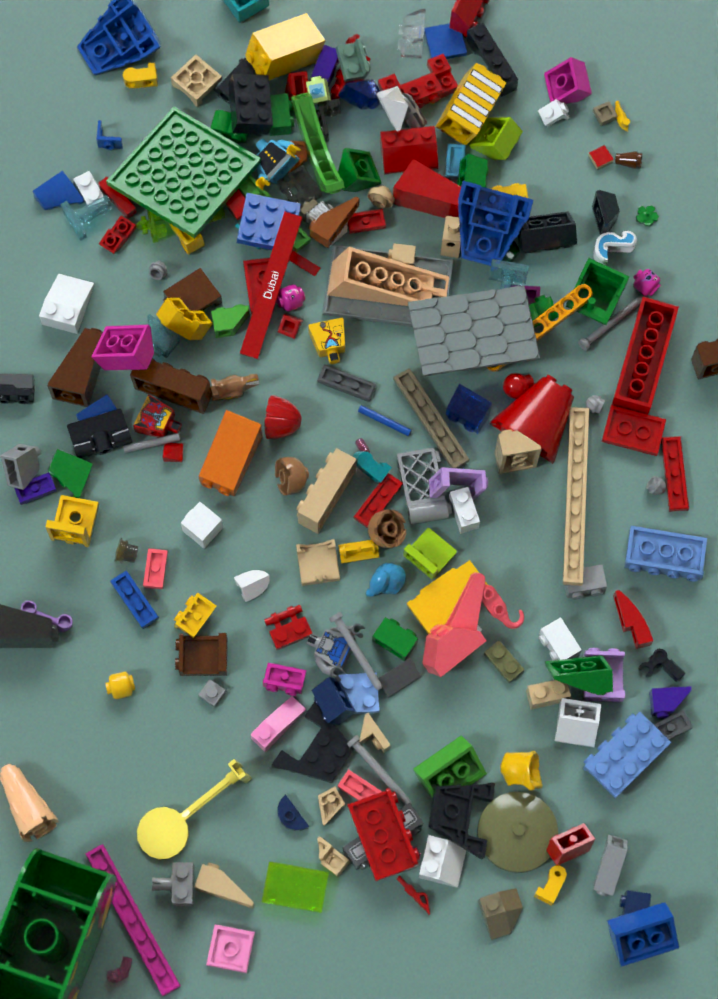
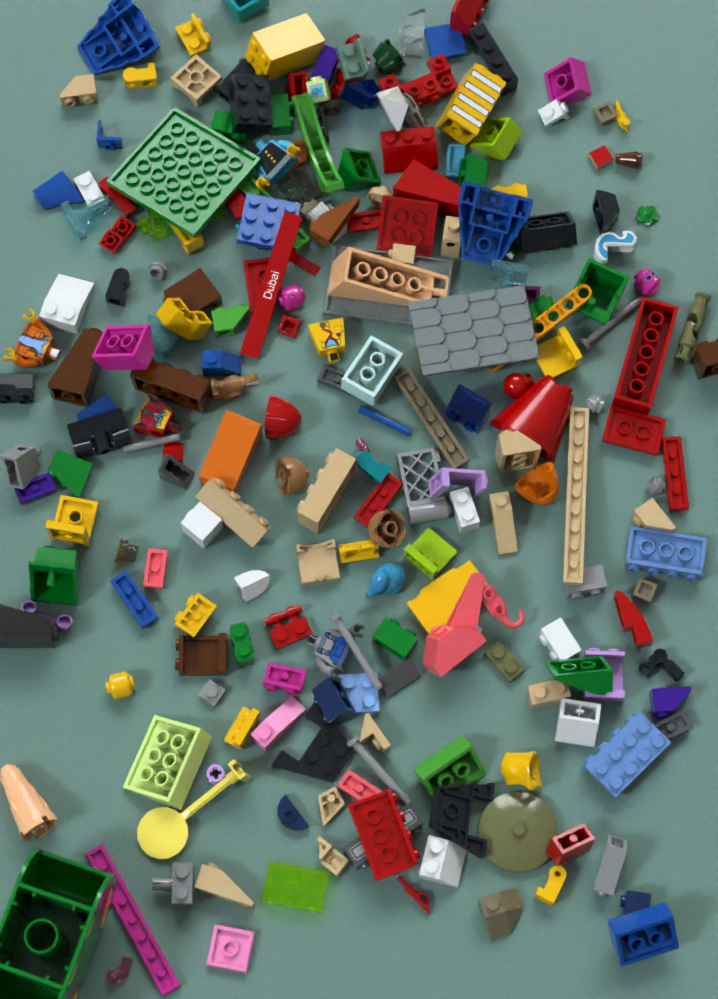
none -> torso [2,308,61,369]
none -> green piece [29,545,80,606]
none -> tan slope [60,74,98,107]
none -> black leg [105,268,131,307]
none -> yellowish green slope [123,715,212,810]
none -> dark grey slope [158,453,195,489]
none -> yellow bracket [175,14,212,58]
none -> tan brick [195,477,271,548]
none -> blue slope [202,350,241,376]
none -> lavender bush [207,764,225,786]
none -> yellow bracket [224,707,261,750]
none -> green brick [230,622,255,667]
none -> light aqua brick [341,335,403,406]
none -> dark green cone [372,39,407,75]
none -> red plate [376,195,439,257]
none -> tan slope [488,491,518,555]
none -> orange hair [515,462,559,506]
none -> yellow bracket [536,326,583,378]
none -> tan slope [632,498,676,532]
none -> dark tan plate [632,578,658,604]
none -> olive piece [674,292,711,365]

